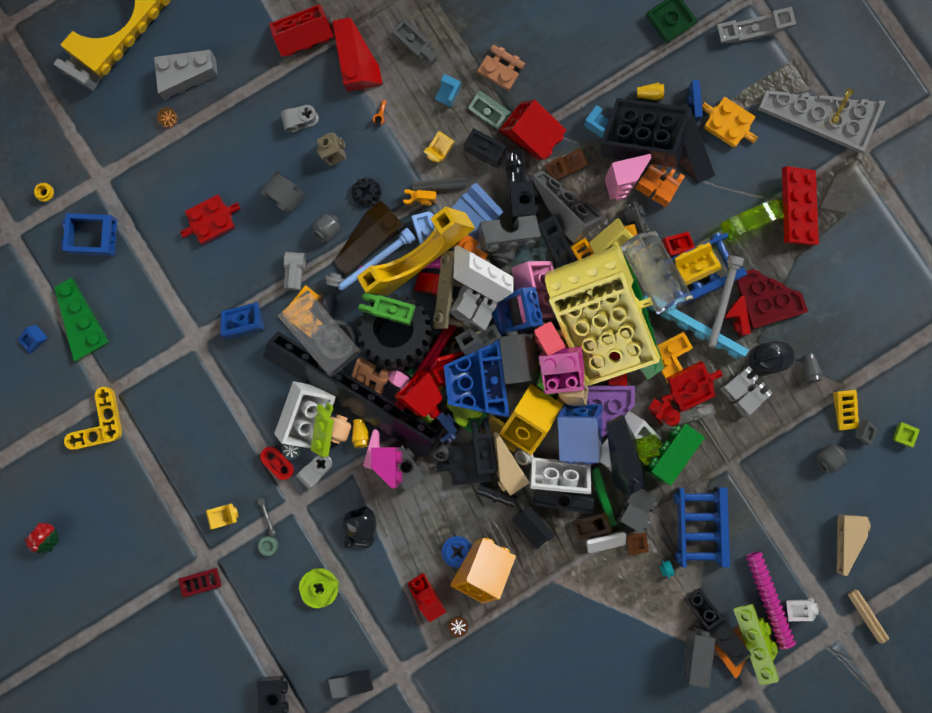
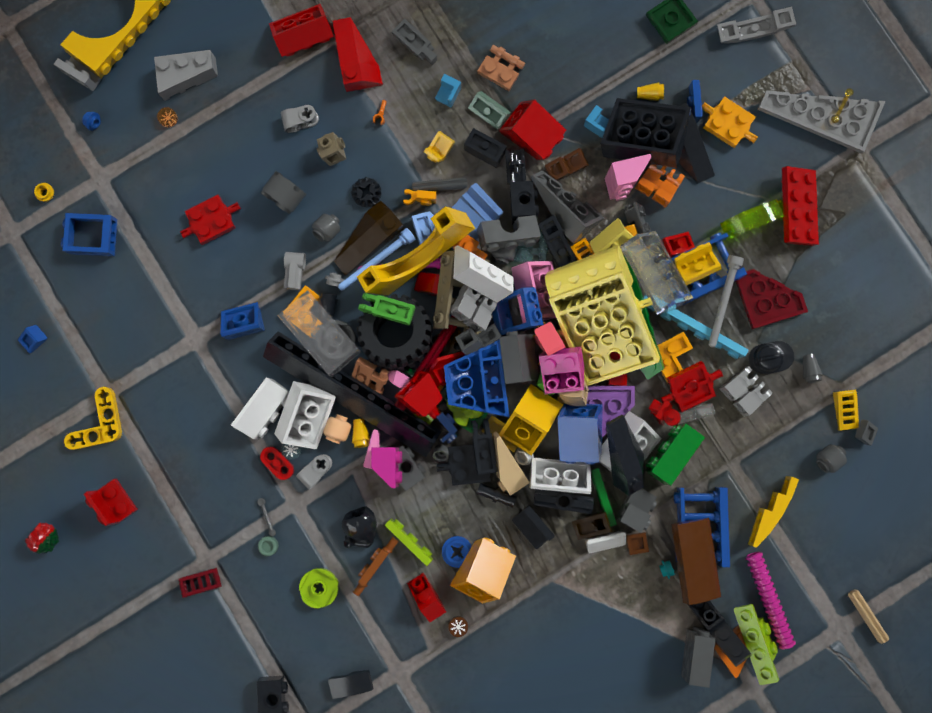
green wing [54,278,110,362] -> none
yellow bracket [206,503,238,530] -> none
lime plate [311,403,334,457] -> none
clear neon green panel [636,434,662,465] -> none
red slope [723,296,751,337] -> none
white bracket [786,598,819,621] -> none
tan slope [837,515,871,576] -> none
lime plate [892,422,920,447] -> none
none -> blue plate [82,112,101,131]
none -> red bracket [84,479,138,526]
none -> white slope [231,377,289,439]
none -> dark orange plate [352,537,399,596]
none -> lime plate [385,518,433,566]
none -> reddish brown slope [671,518,721,605]
none -> yellow slope [748,476,799,548]

